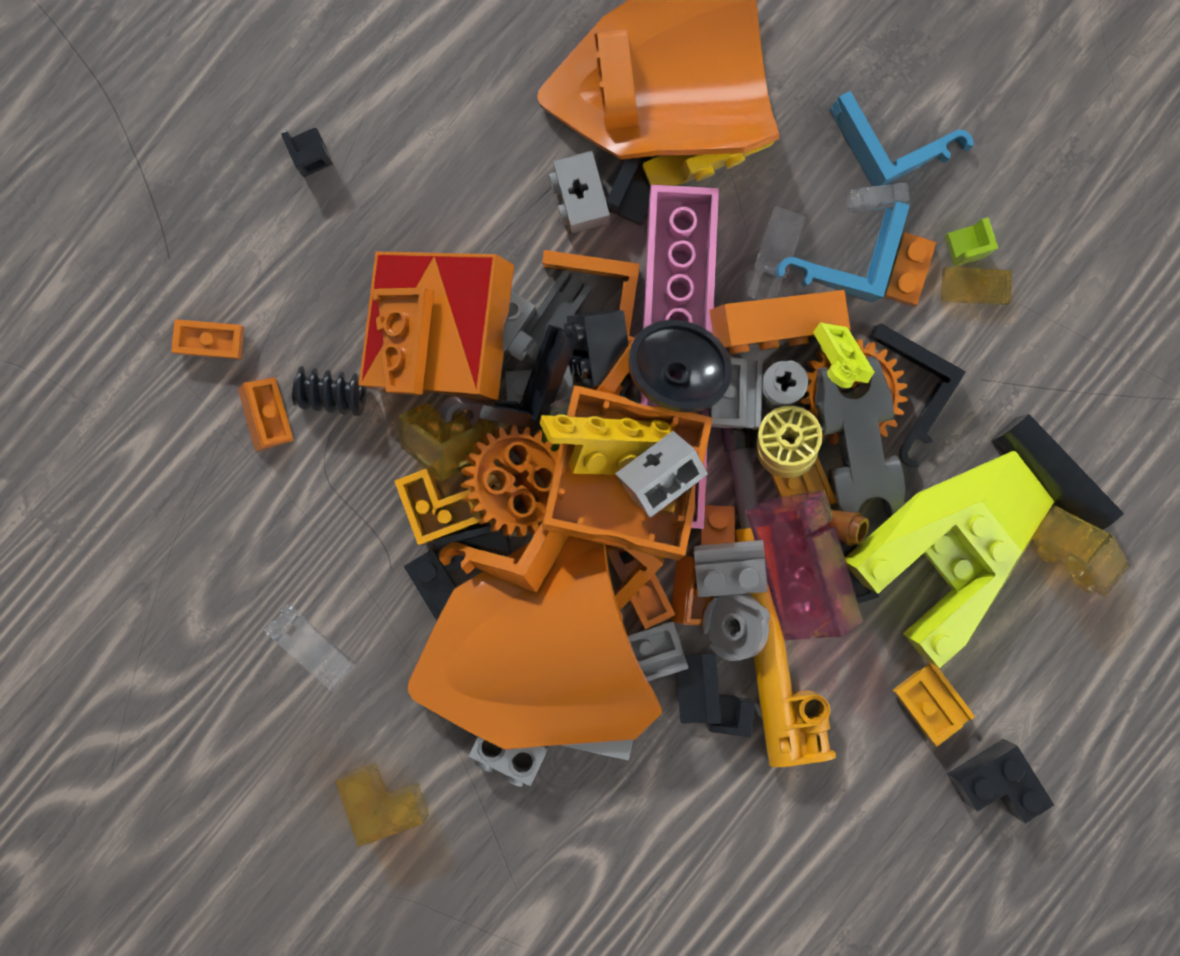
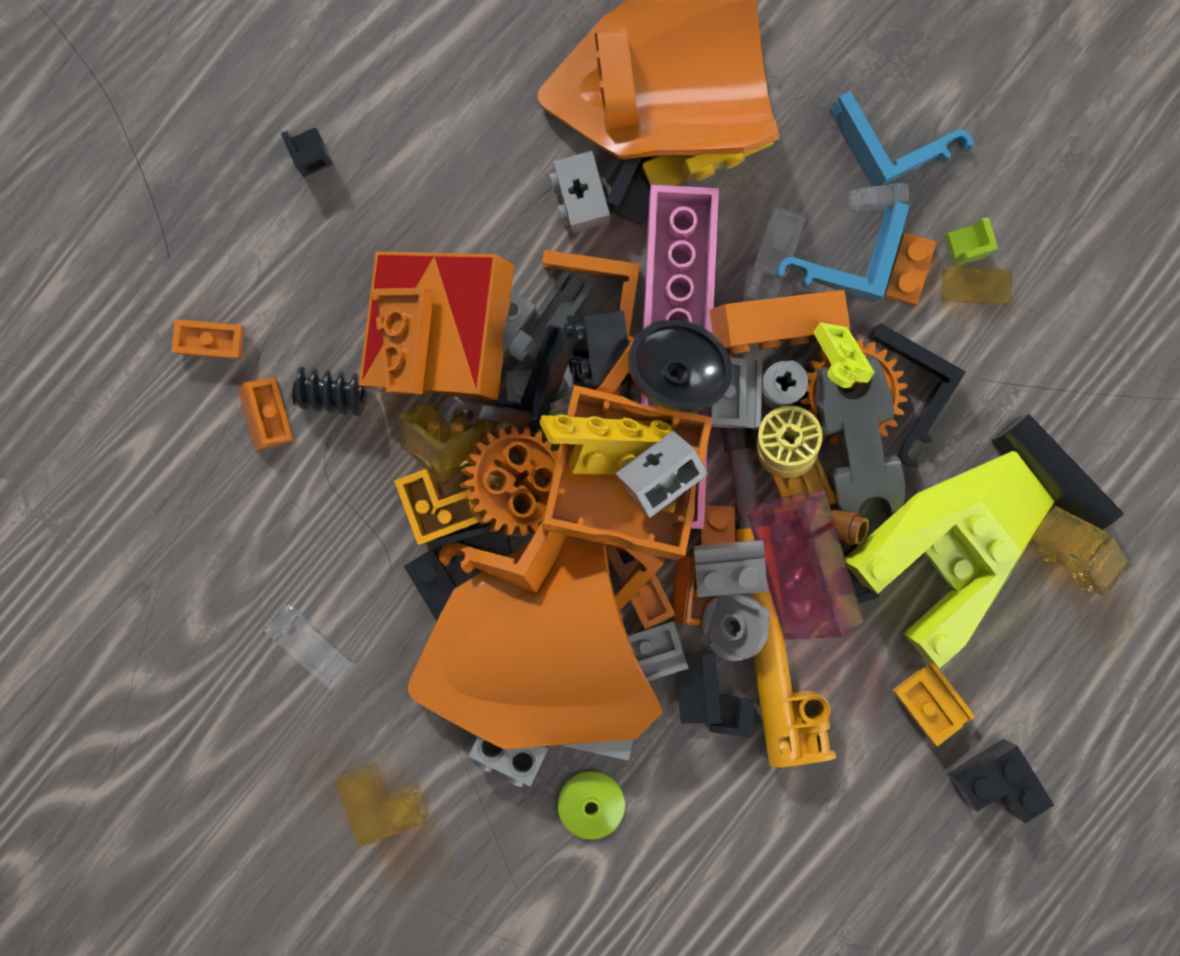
none -> lime dish [558,771,625,840]

